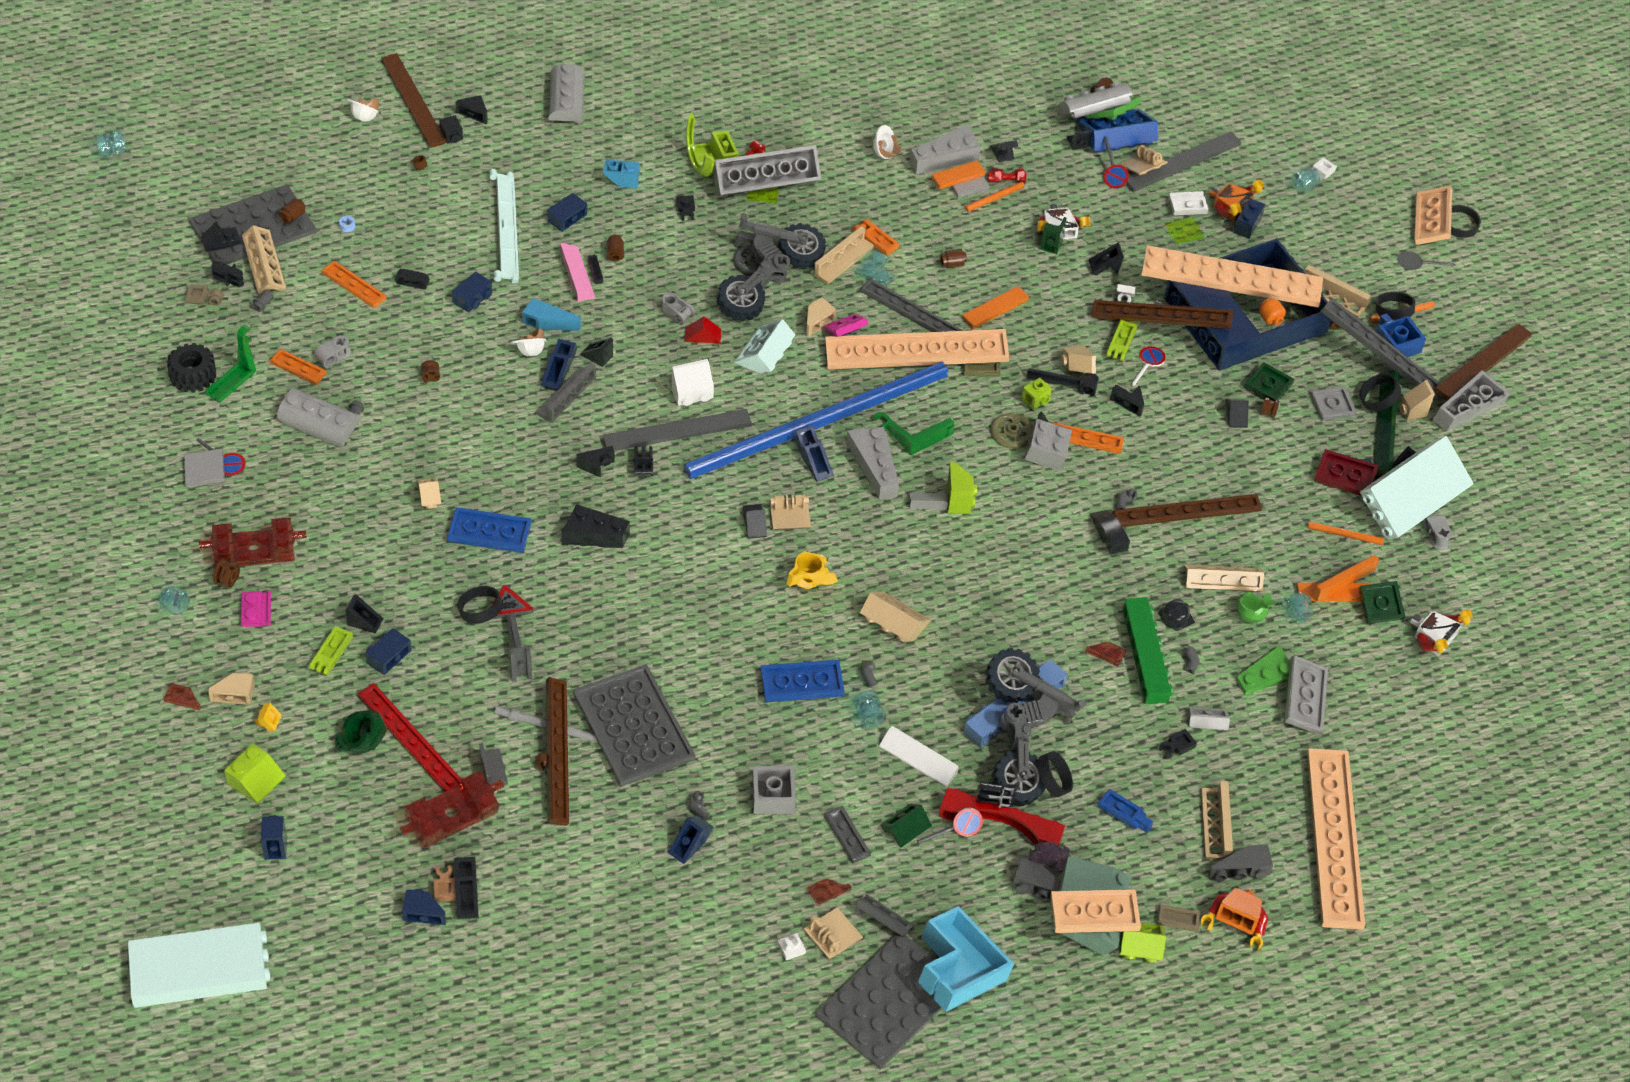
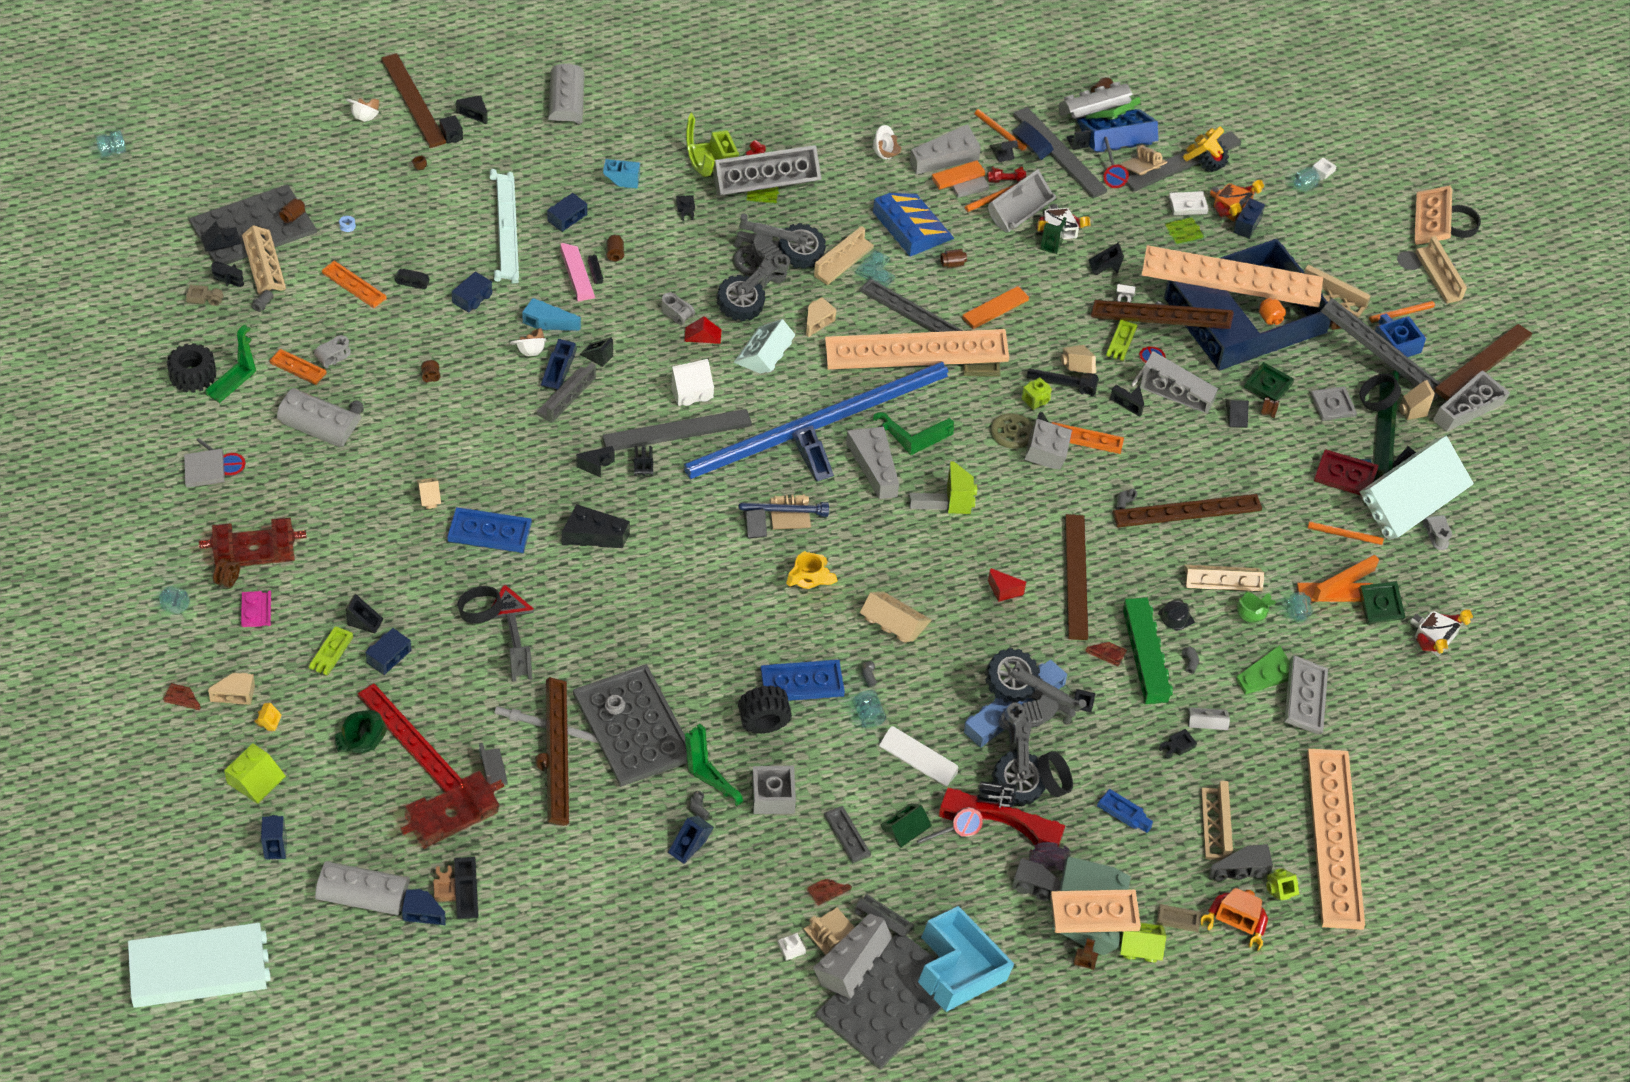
dark pink plate [824,314,869,337] -> none
orange plate [852,219,899,256] -> none
black slope [1090,510,1130,554] -> none
black tyre [1375,292,1415,320] -> none
none -> light grey container [315,861,410,915]
none -> light grey plate [605,695,625,714]
none -> green hinge [685,724,744,807]
none -> dark blue piece [738,502,829,517]
none -> black tyre [738,686,792,734]
none -> light grey wedge [813,913,892,999]
none -> blue slope [873,193,954,257]
none -> orange bar [975,109,1027,151]
none -> light grey container [988,169,1056,232]
none -> red slope [988,568,1027,602]
none -> dark blue slope [1012,120,1054,160]
none -> dark grey tile [1013,107,1107,199]
none -> reddish brown tile [1065,514,1088,641]
none -> black slope [1074,689,1096,712]
none -> reddish brown plate [1074,938,1098,970]
none -> light grey wedge [1140,351,1218,414]
none -> plate [1182,126,1229,172]
none -> lime brick [1266,868,1300,900]
none -> tan fence [1415,236,1467,304]

